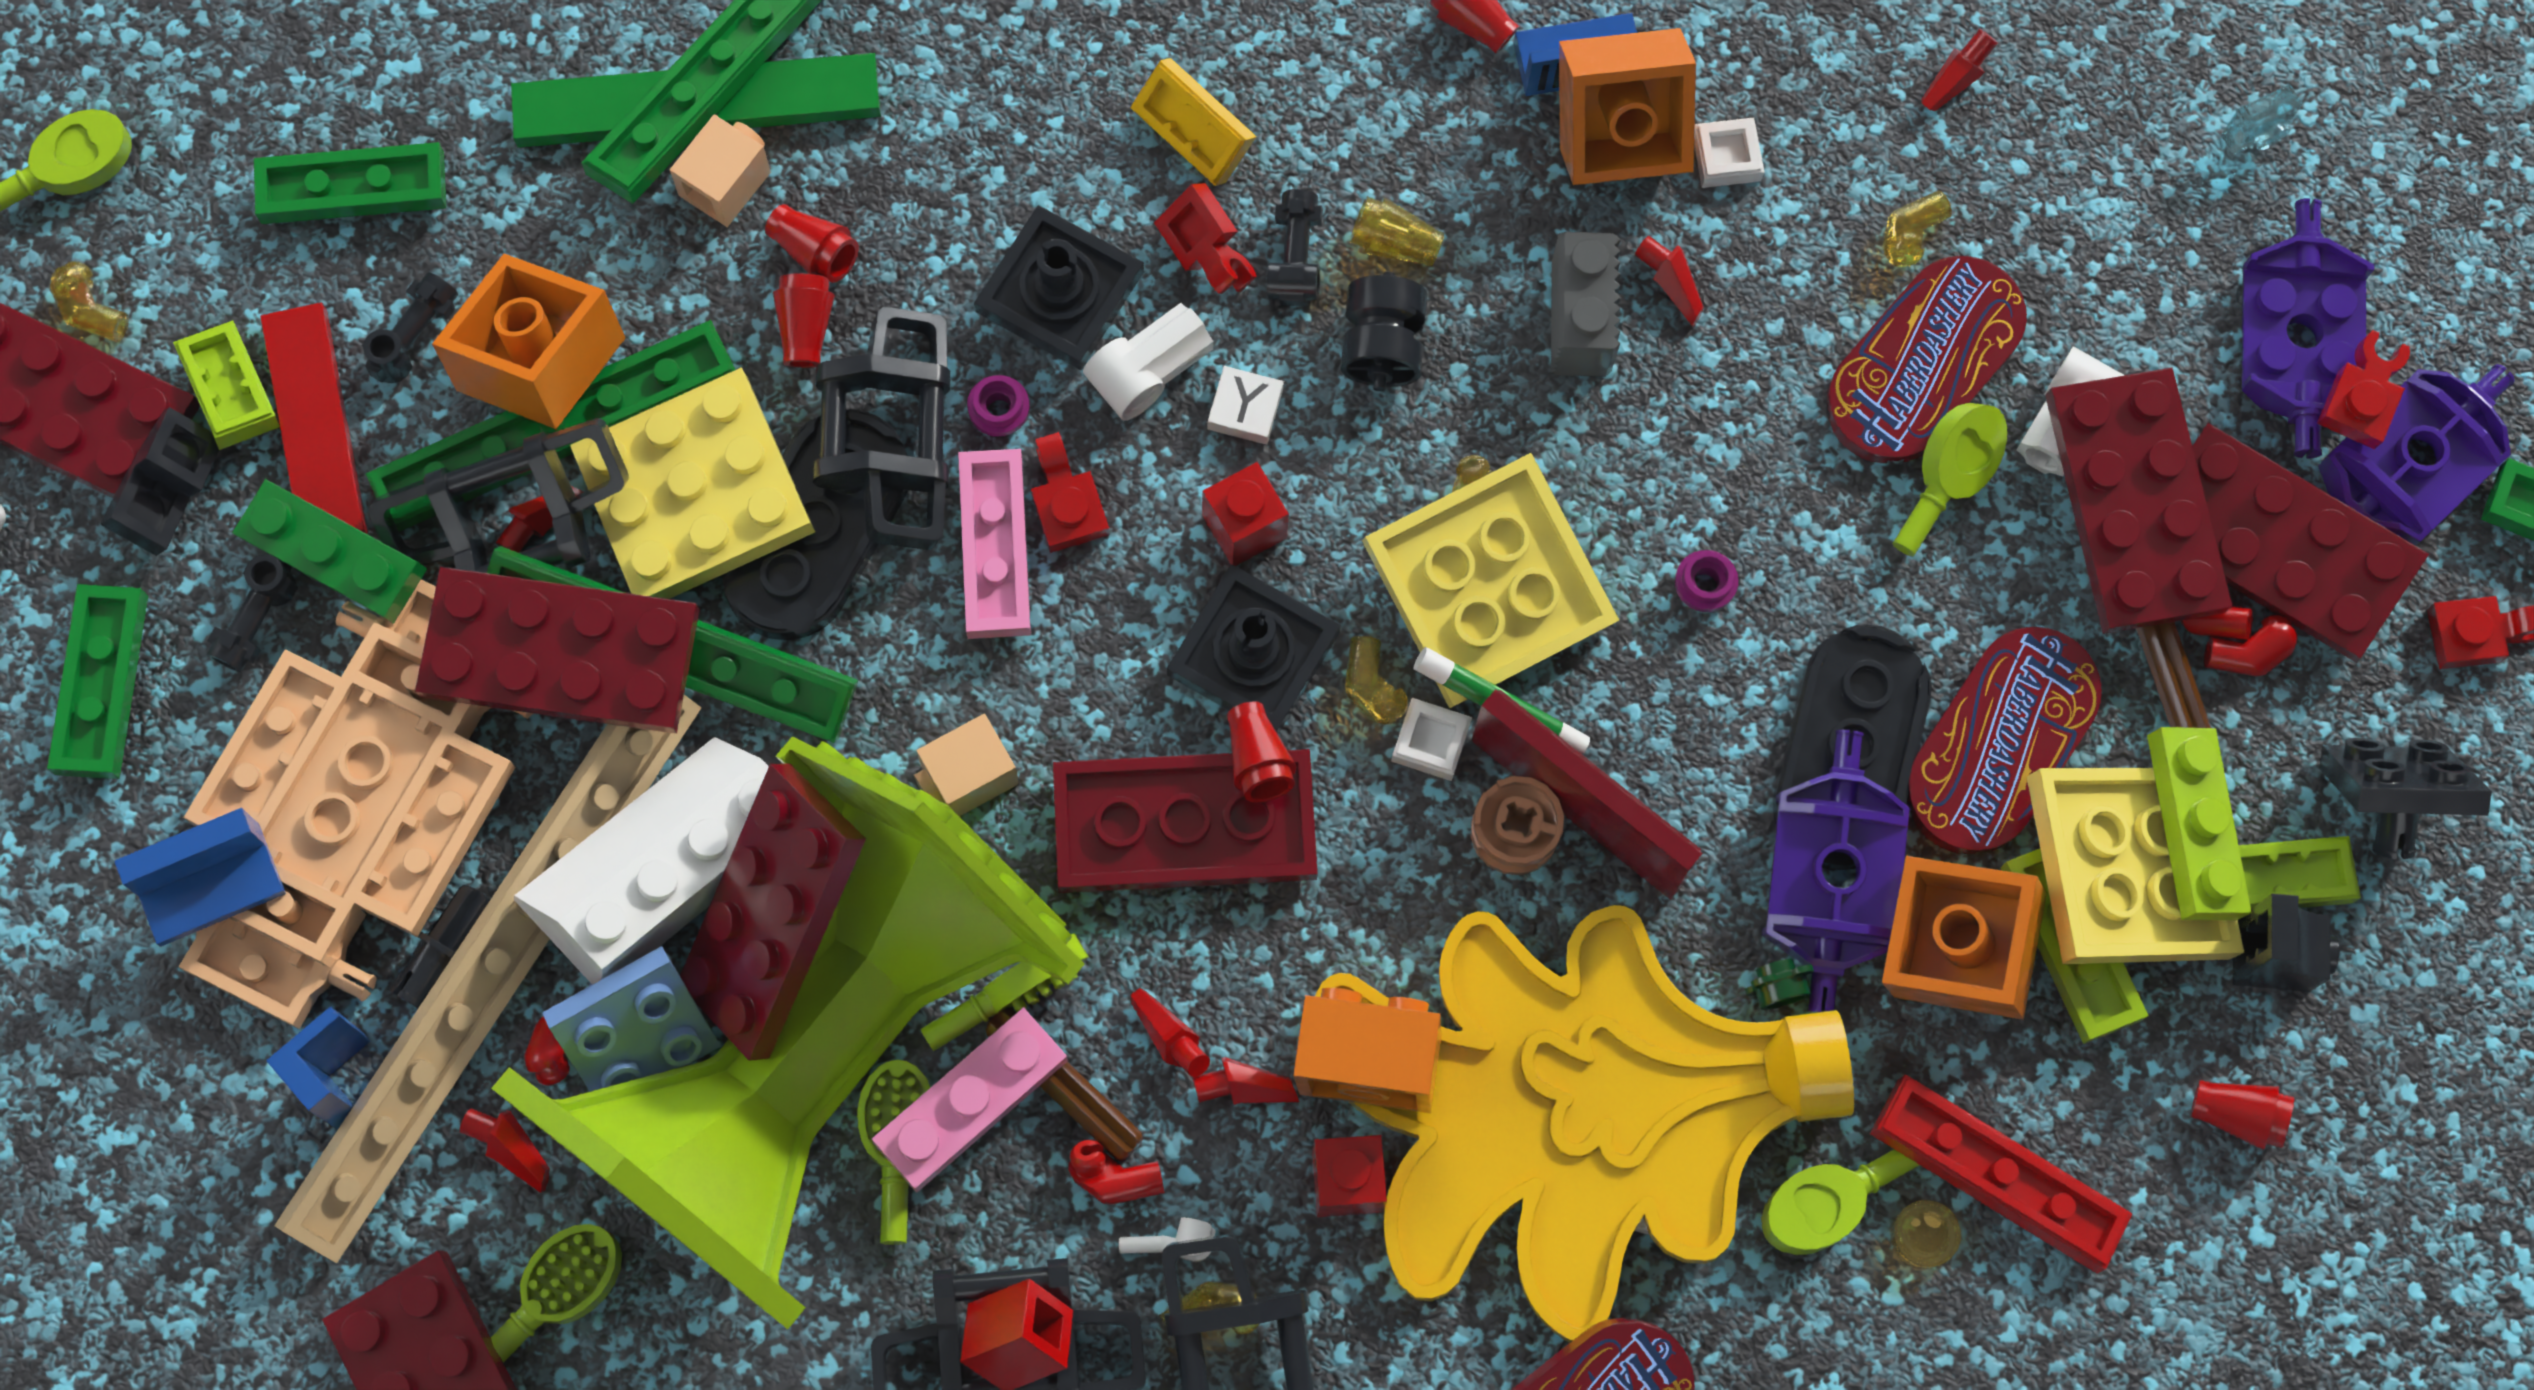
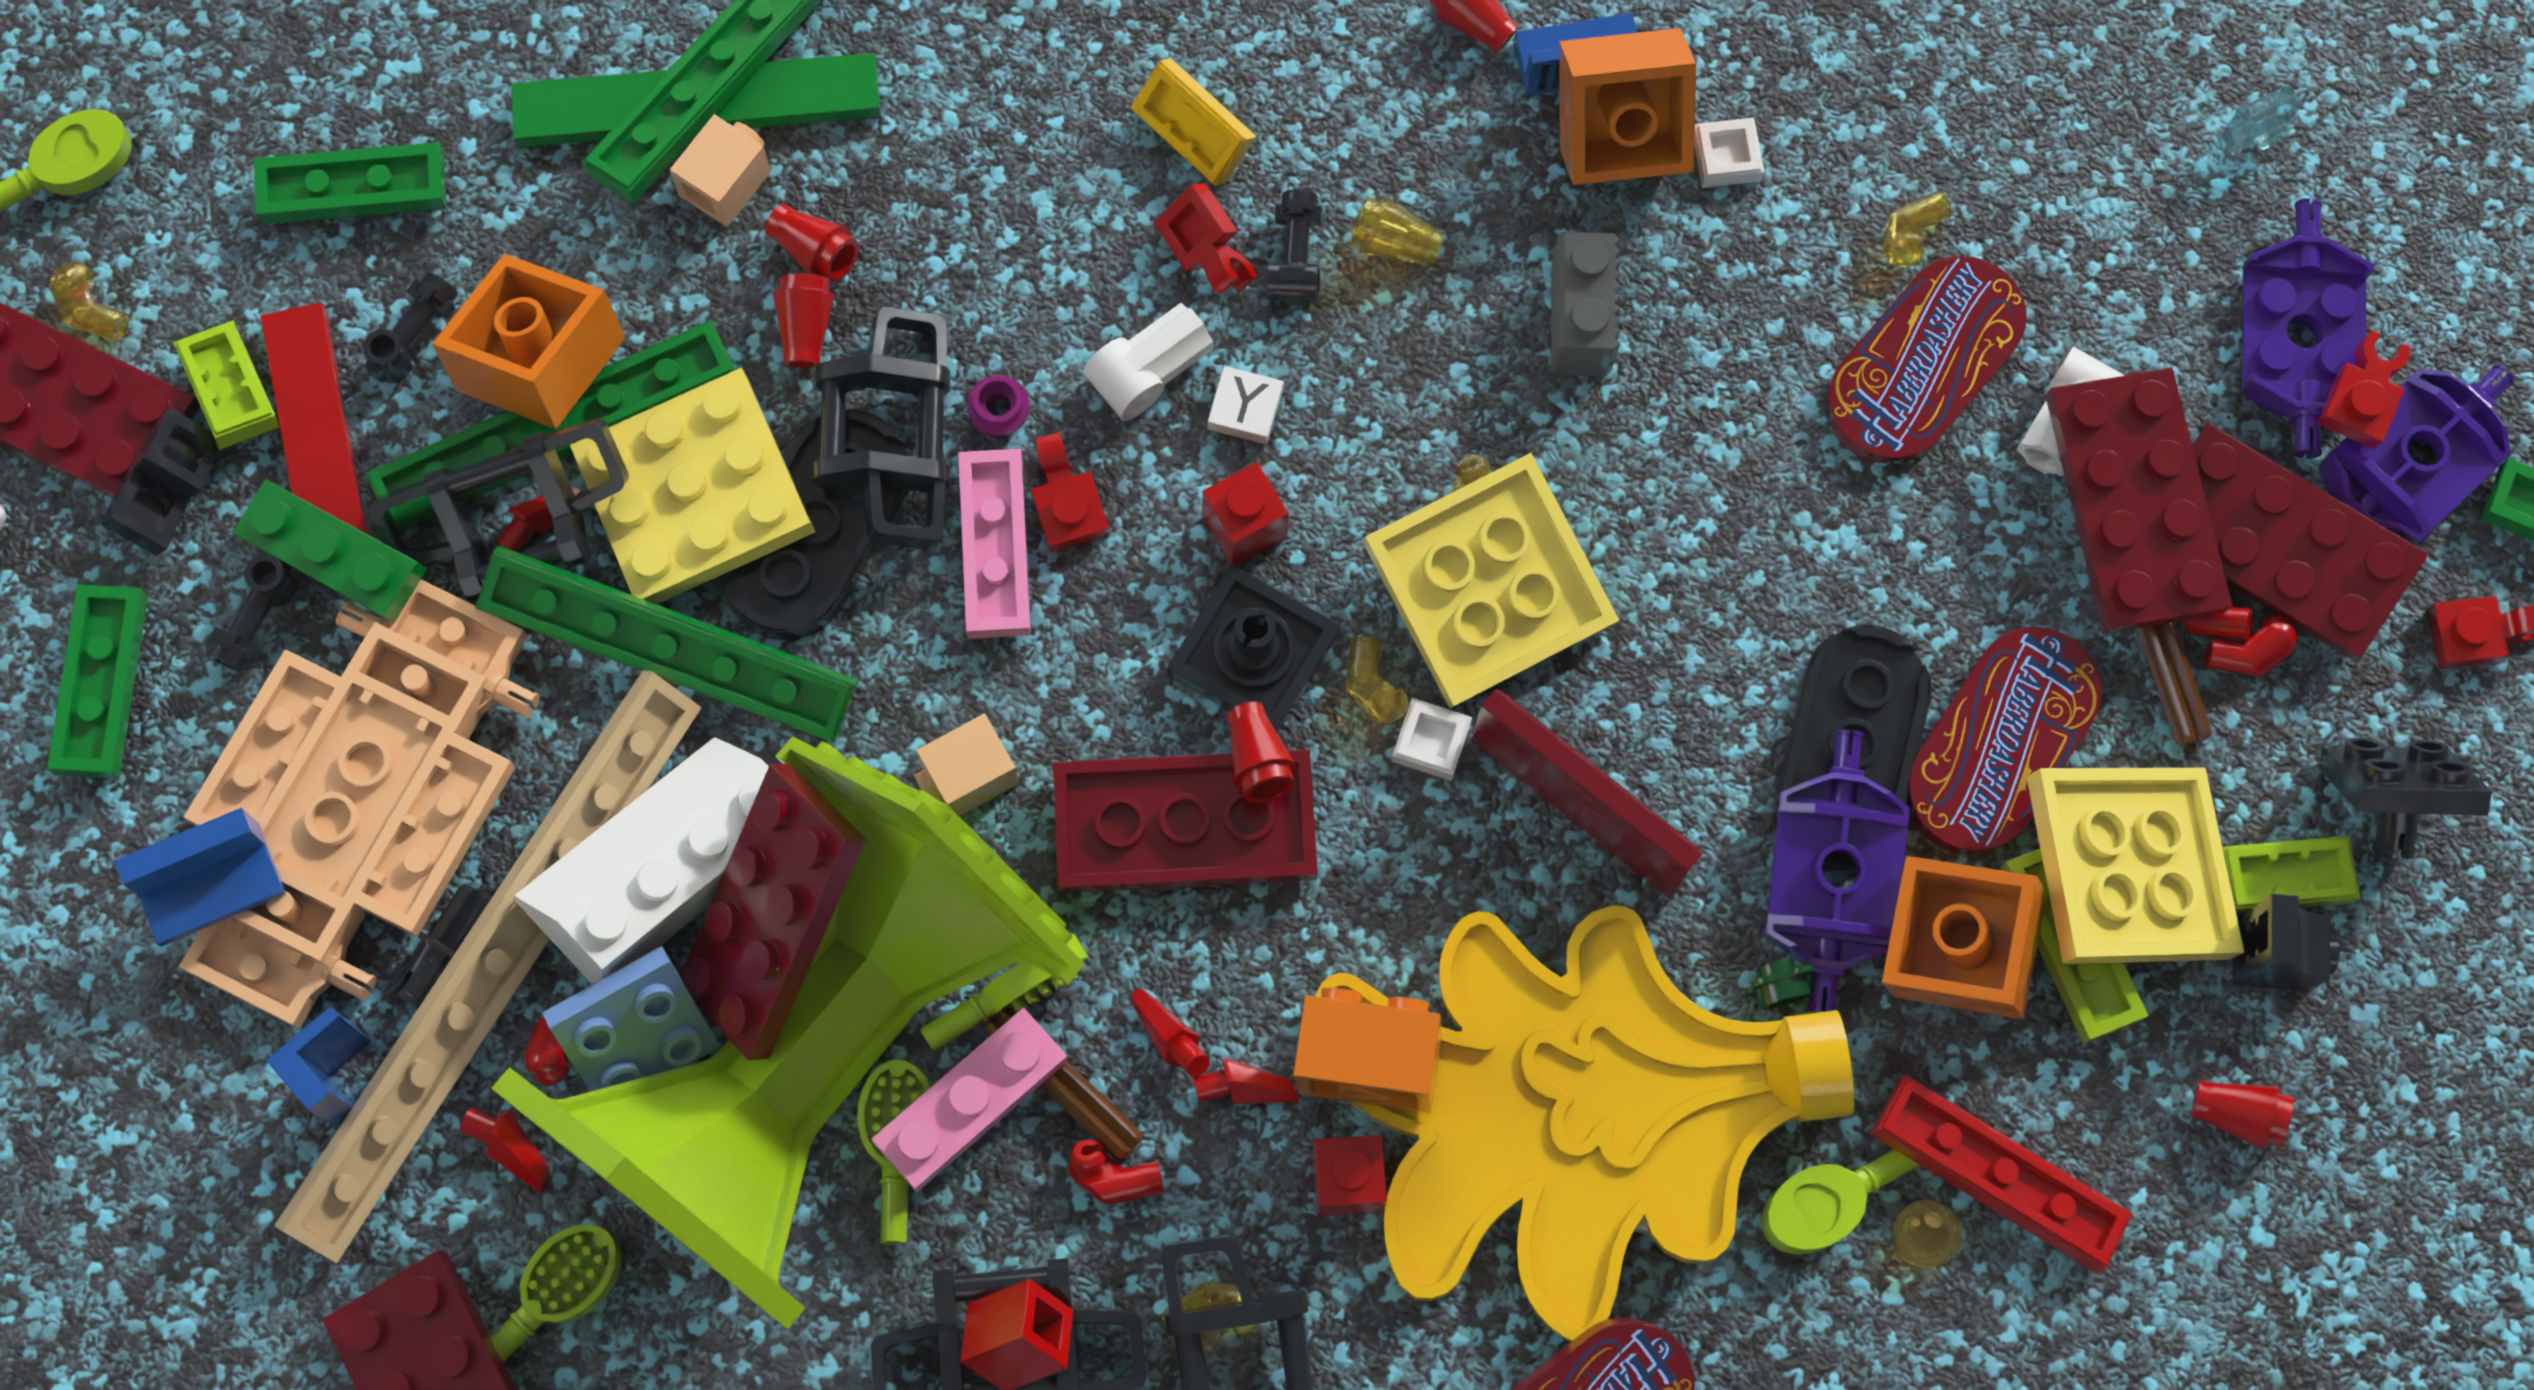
dark red plate [415,567,700,734] -> none
black plate [974,205,1144,370] -> none
white hand [1119,1217,1216,1262] -> none
black wheel [1341,272,1428,391] -> none
bar [1414,647,1590,755] -> none
nougat wheel [1470,776,1564,875] -> none
red bar [1635,236,1704,328] -> none
magenta plate [1675,550,1739,612] -> none
lime piece [1892,403,2007,557] -> none
red bar [1921,28,1998,111] -> none
lime plate [2147,727,2252,920] -> none

